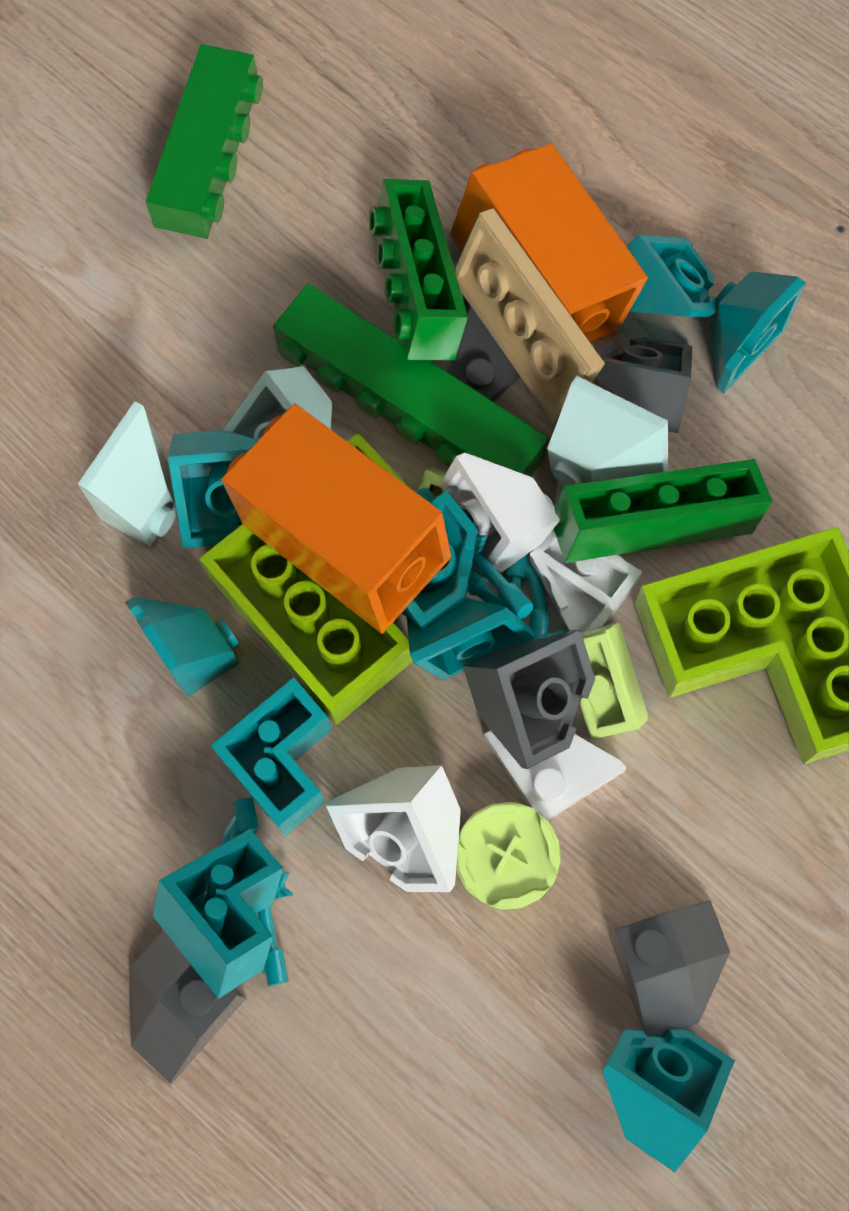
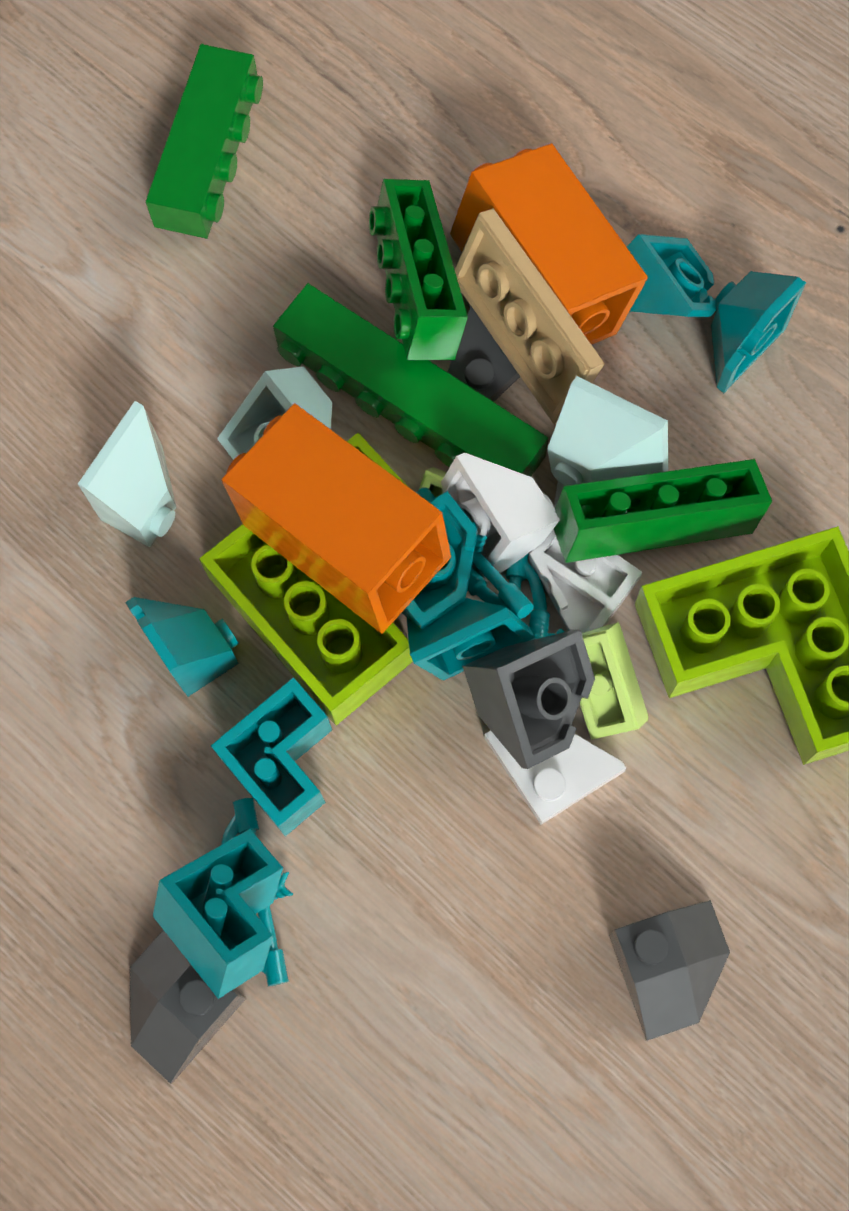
teal slope [168,430,258,548] -> none
white slope [326,765,461,892] -> none
yellowish green tile [456,802,562,910] -> none
dark grey slope [594,337,692,433] -> none
teal slope [602,1029,735,1172] -> none

